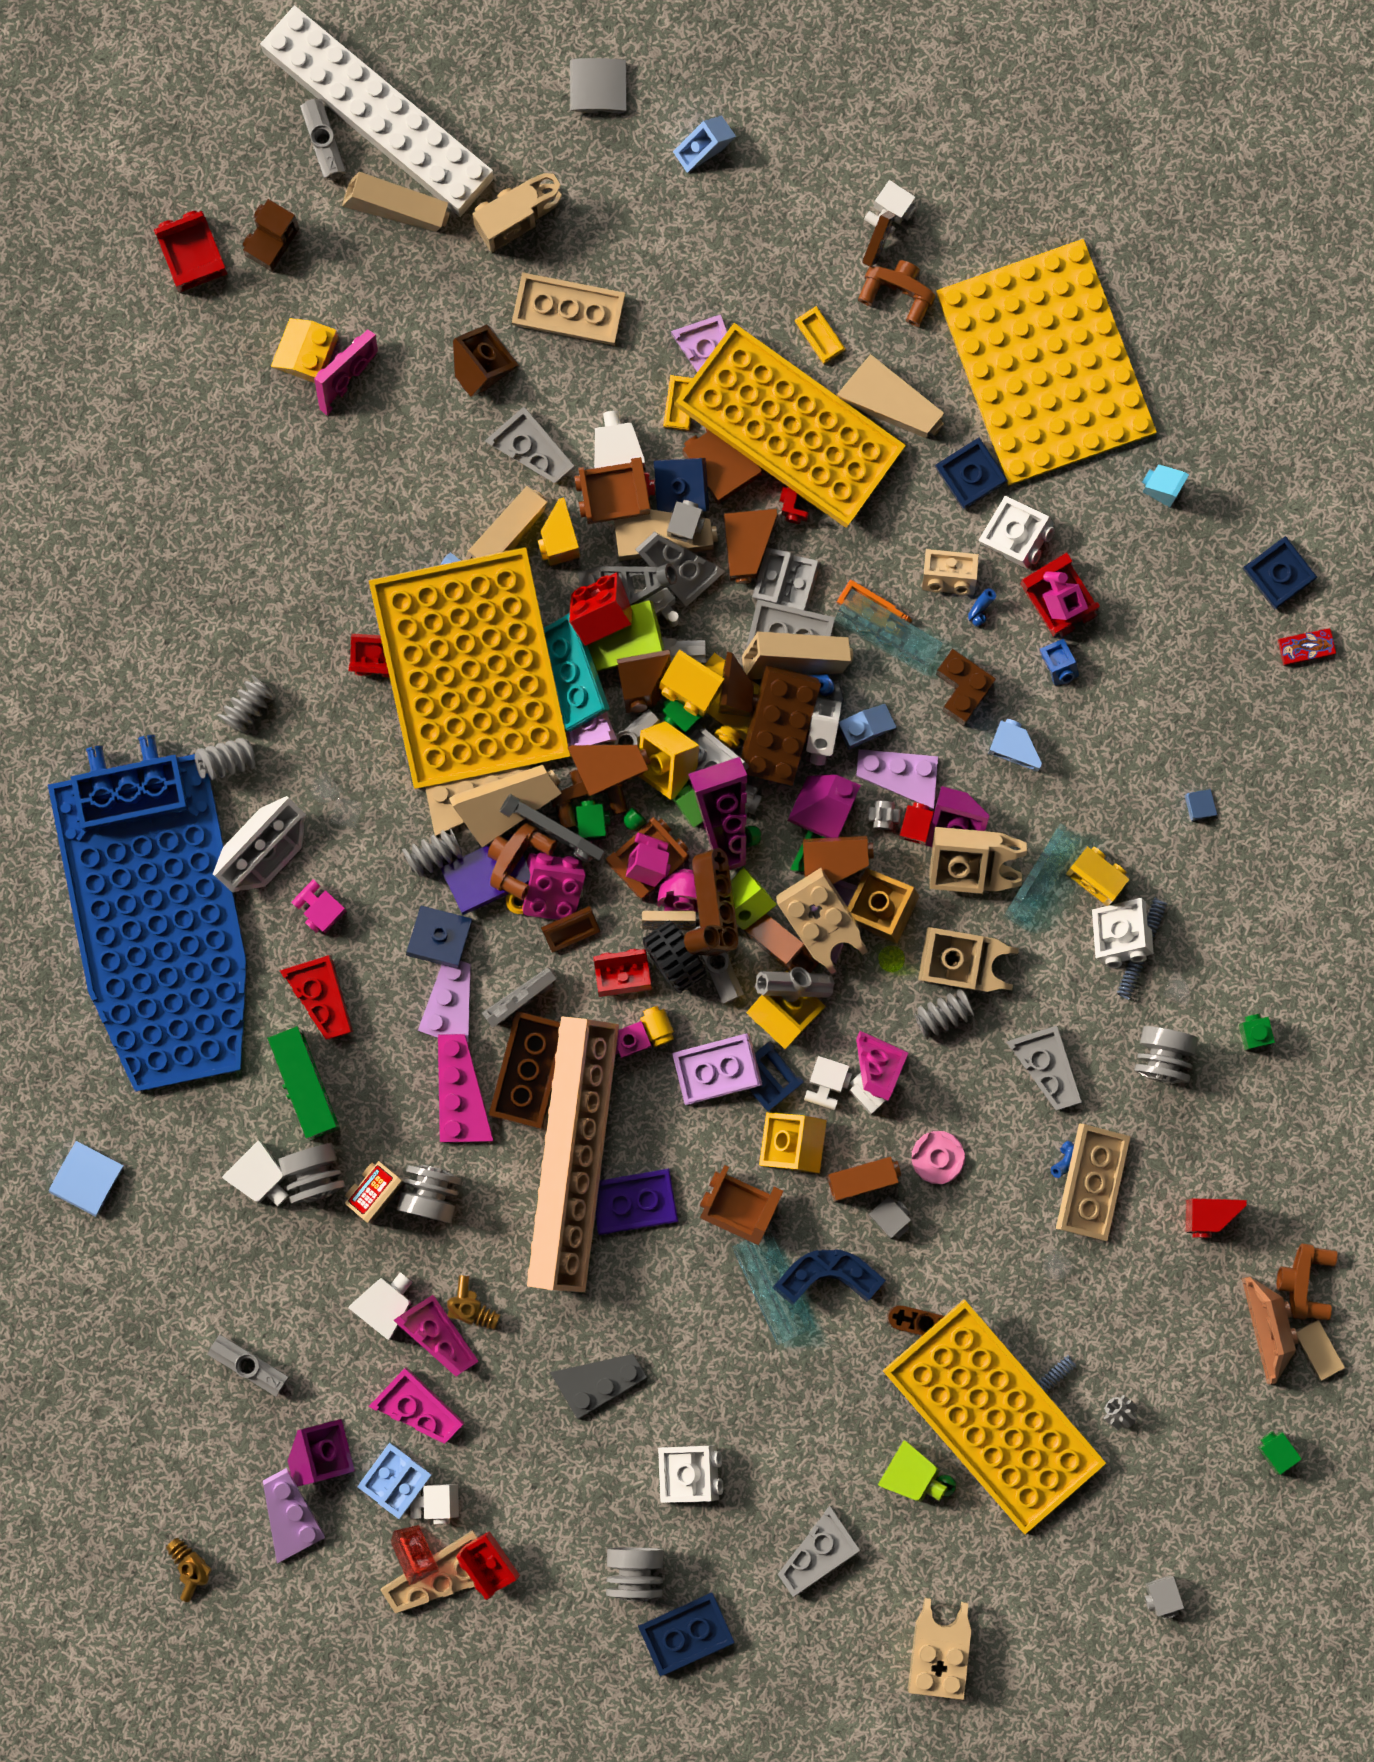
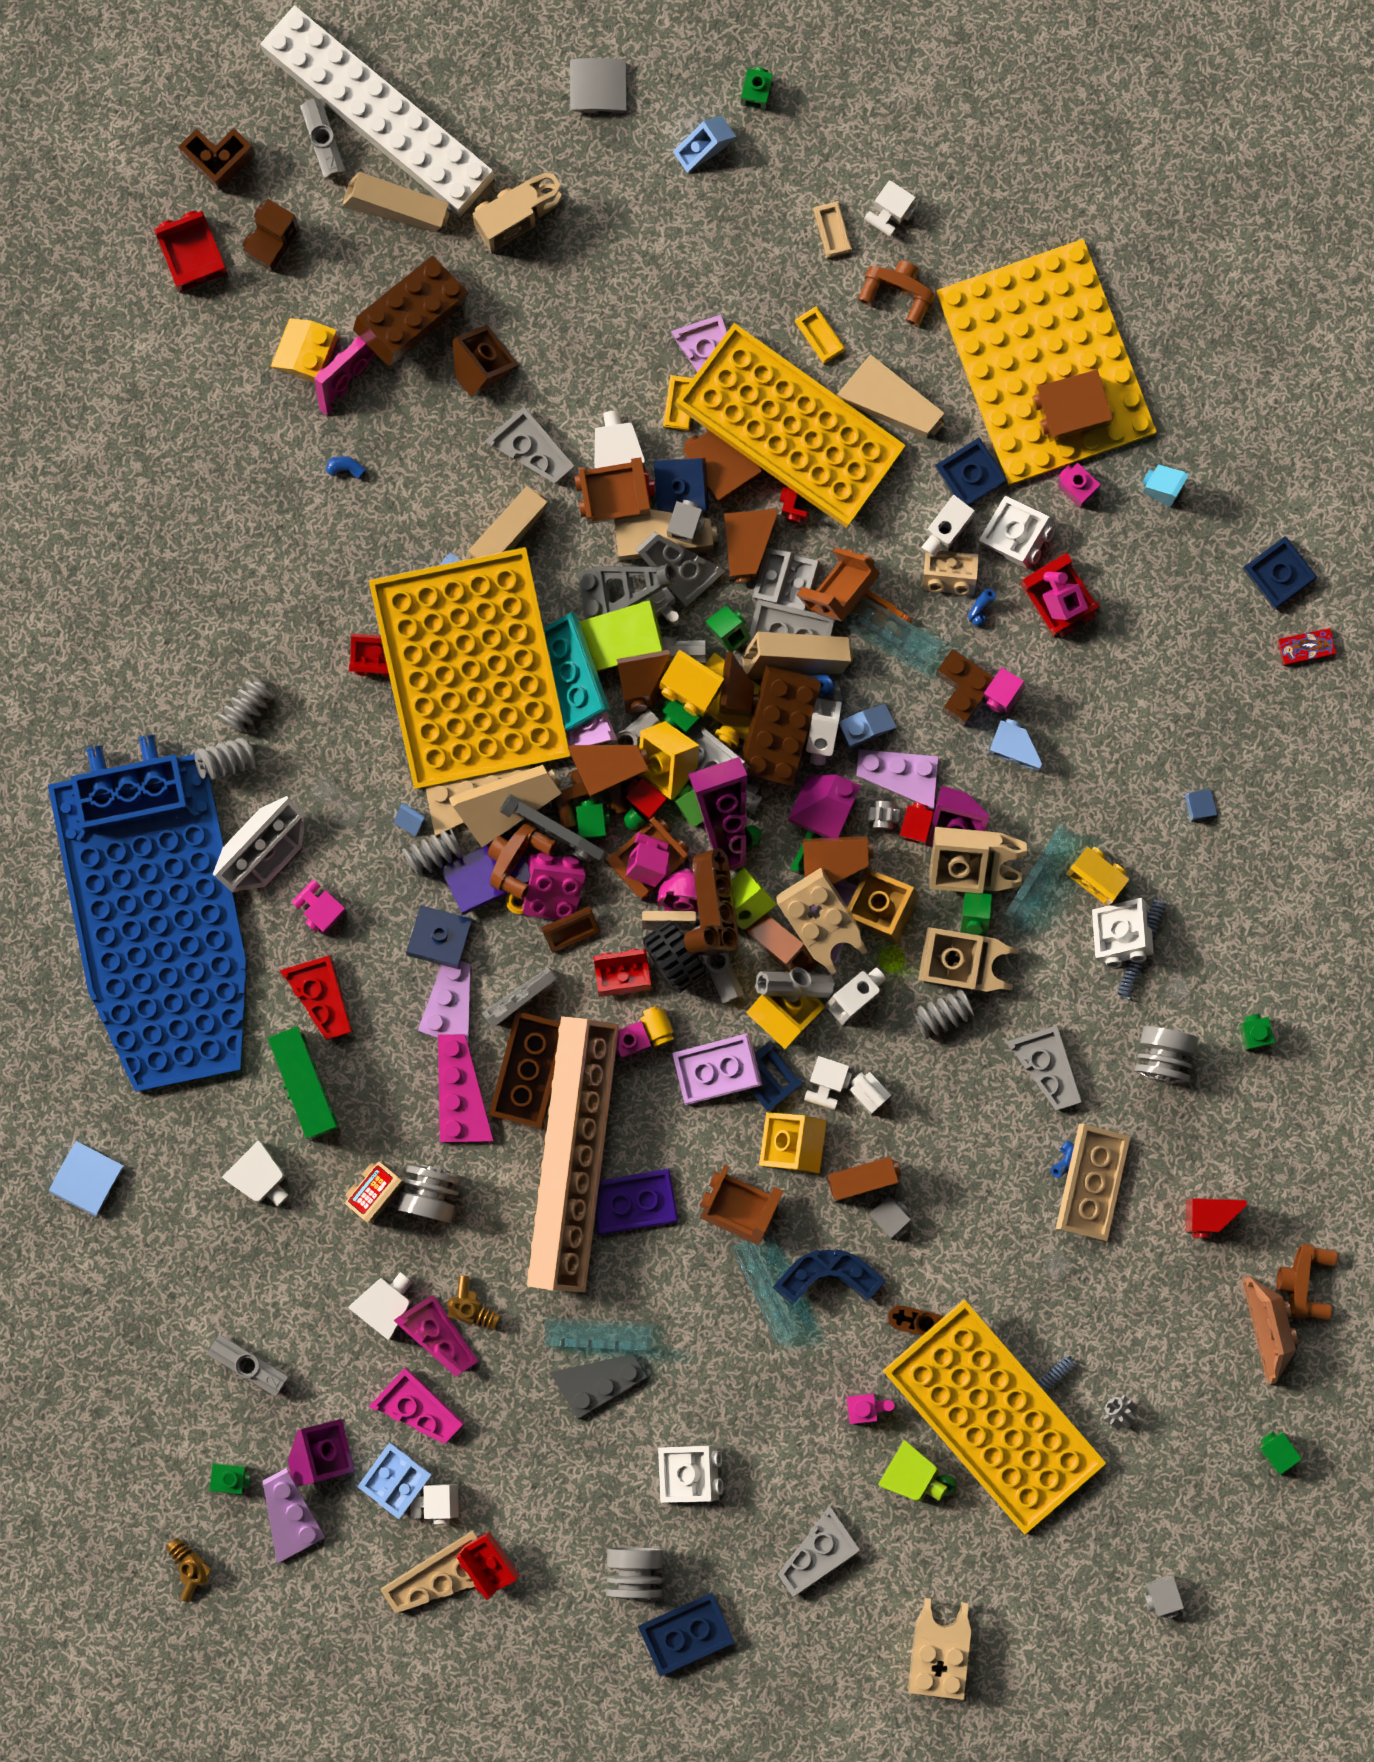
light grey wheel [278,1143,345,1204] -> none
clear red slope [391,1525,438,1585] -> none
tan plate [512,272,625,346] -> none
yellow slope [538,497,580,566] -> none
red slope [569,572,632,646] -> none
dark pink wing [856,1031,908,1101] -> none
reddish brown tile [862,211,896,267] -> none
bright pink tile [912,1131,965,1184] -> none
blue bracket [1039,639,1079,686] -> none
tan tile [1296,1320,1345,1381] -> none
none -> reddish brown brick [178,128,256,191]
none -> green brick [209,1463,251,1494]
none -> blue arm [326,456,367,480]
none -> reddish brown brick [353,255,469,367]
none -> medium blue slope [394,804,426,836]
none -> clear light blue fence [543,1318,653,1351]
none -> red brick [625,778,667,820]
none -> green brick [705,605,751,652]
none -> green brick [740,67,773,111]
none -> dark orange panel [796,547,881,621]
none -> tan tile [813,201,852,259]
none -> white torso [825,968,886,1025]
none -> dark pink brick [846,1393,895,1424]
none -> white torso [921,495,975,557]
none -> green brick [960,892,992,936]
none -> dark pink brick [984,667,1025,714]
none -> dark orange brick [1032,369,1113,442]
none -> dark pink brick [1057,463,1101,508]

